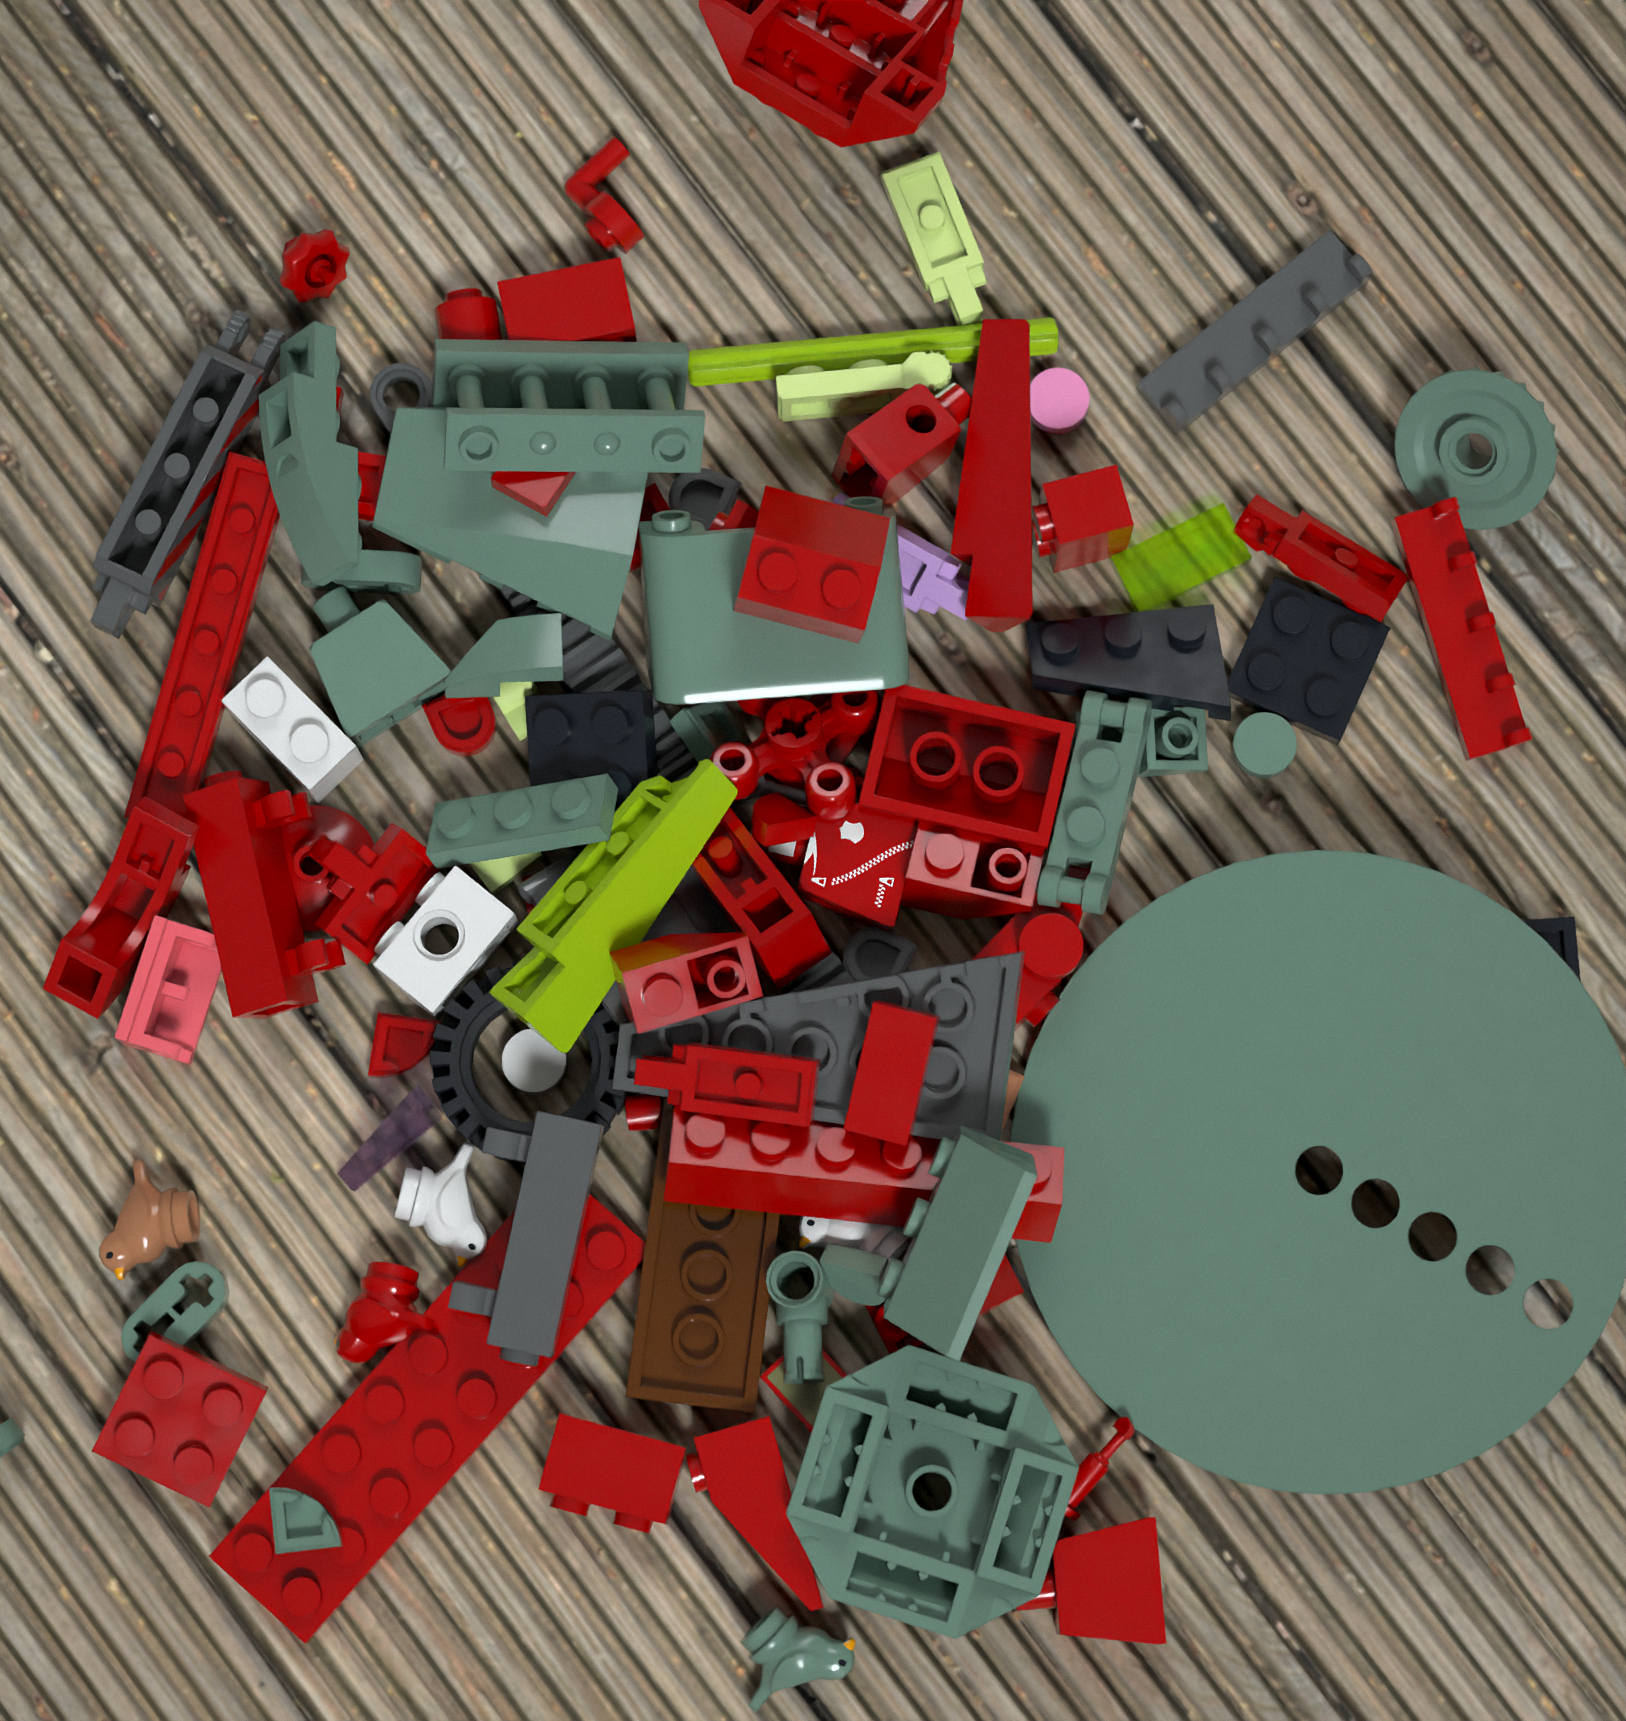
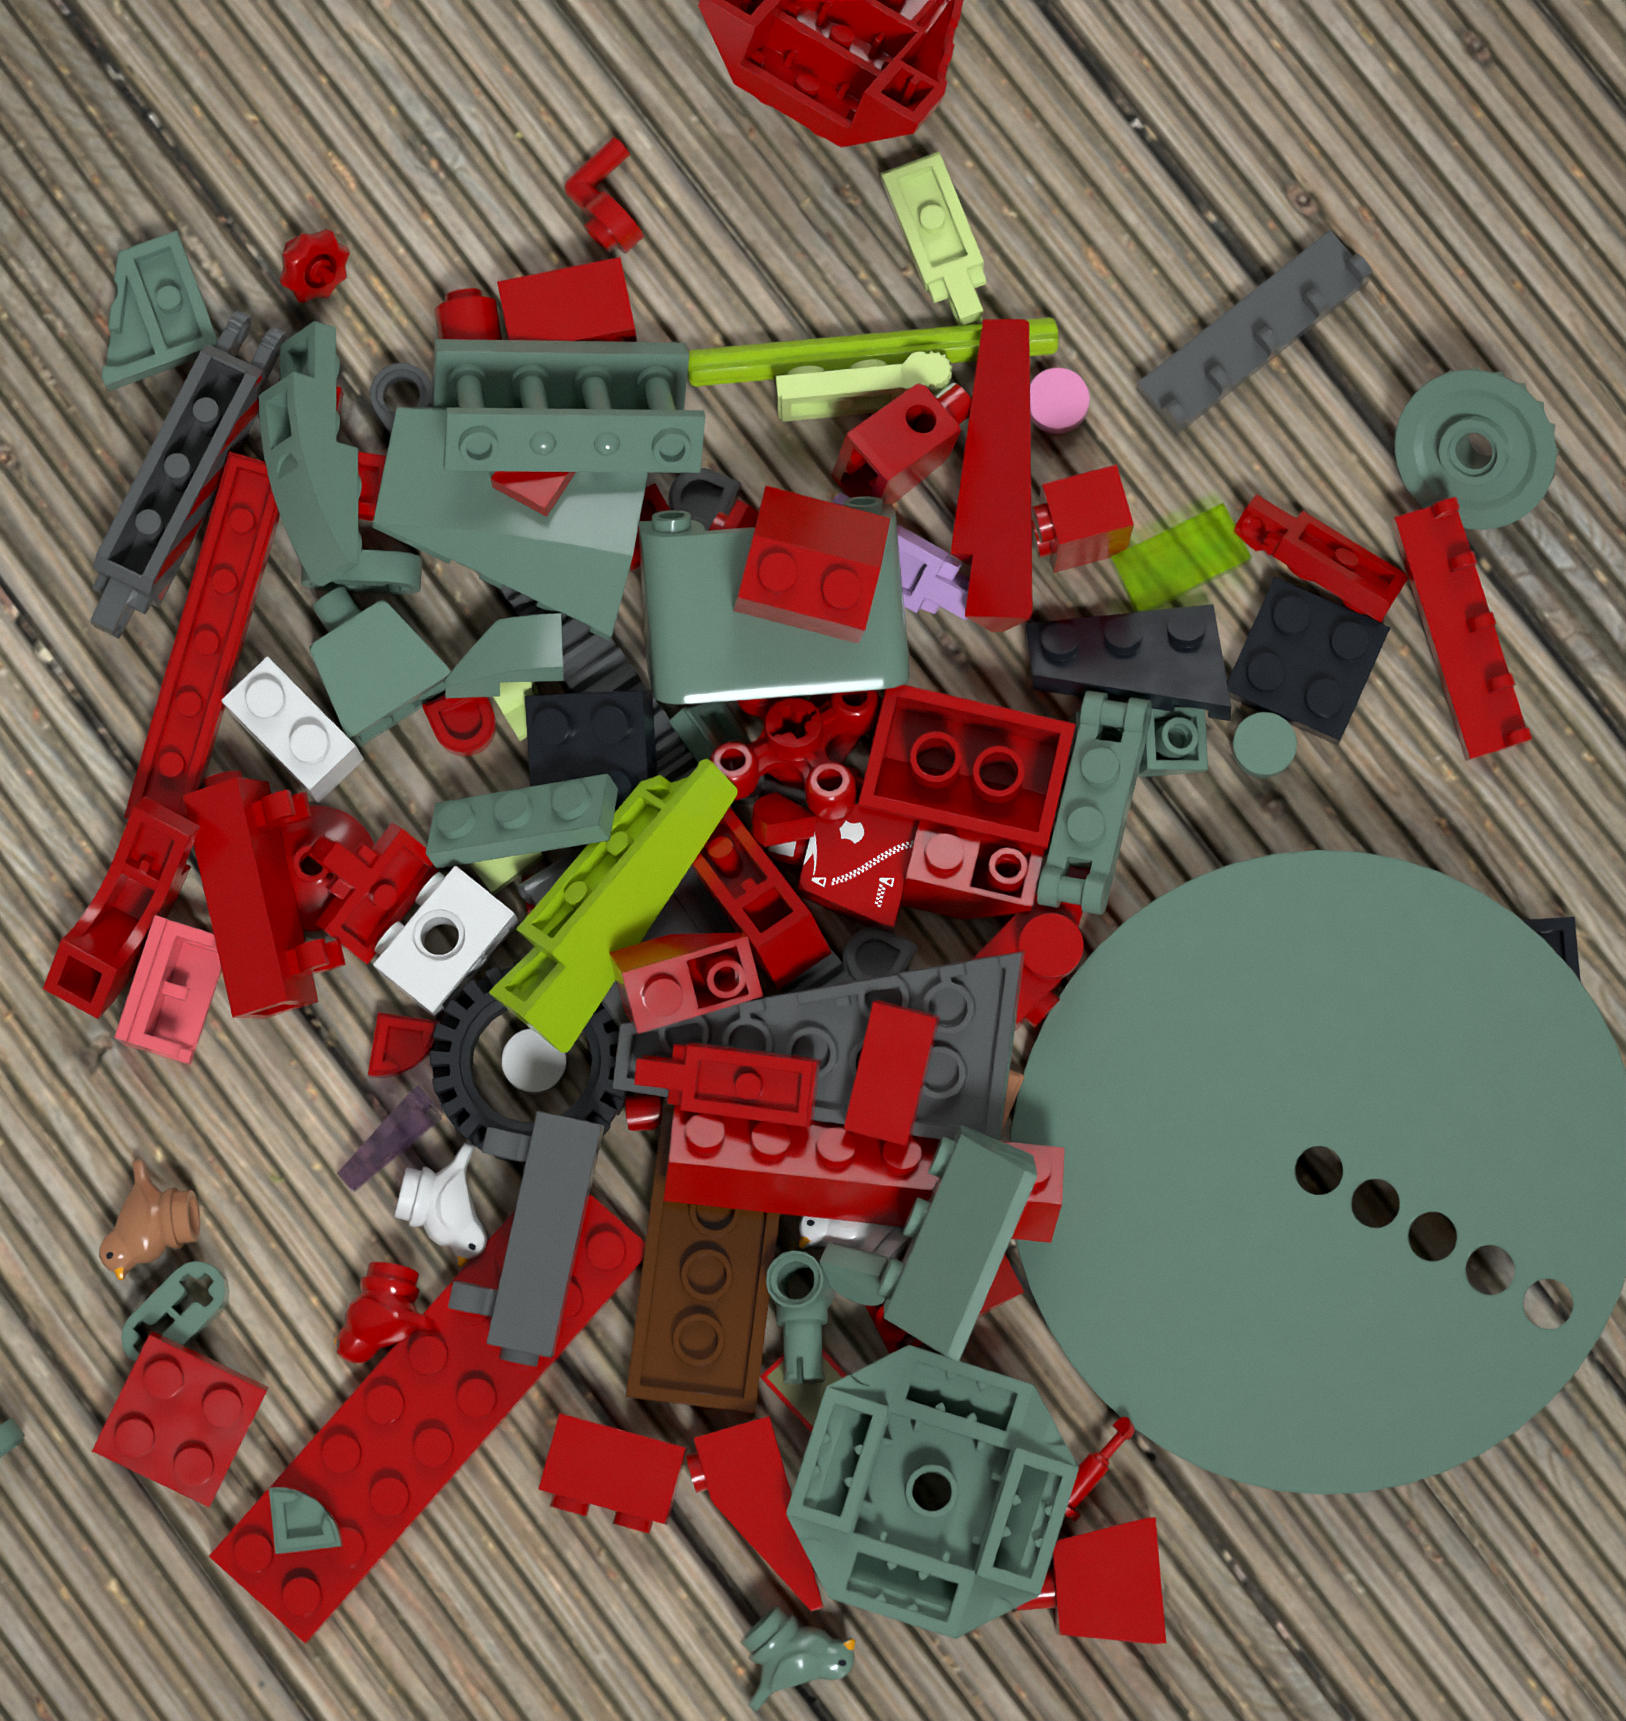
none -> sand green wing [102,230,218,391]

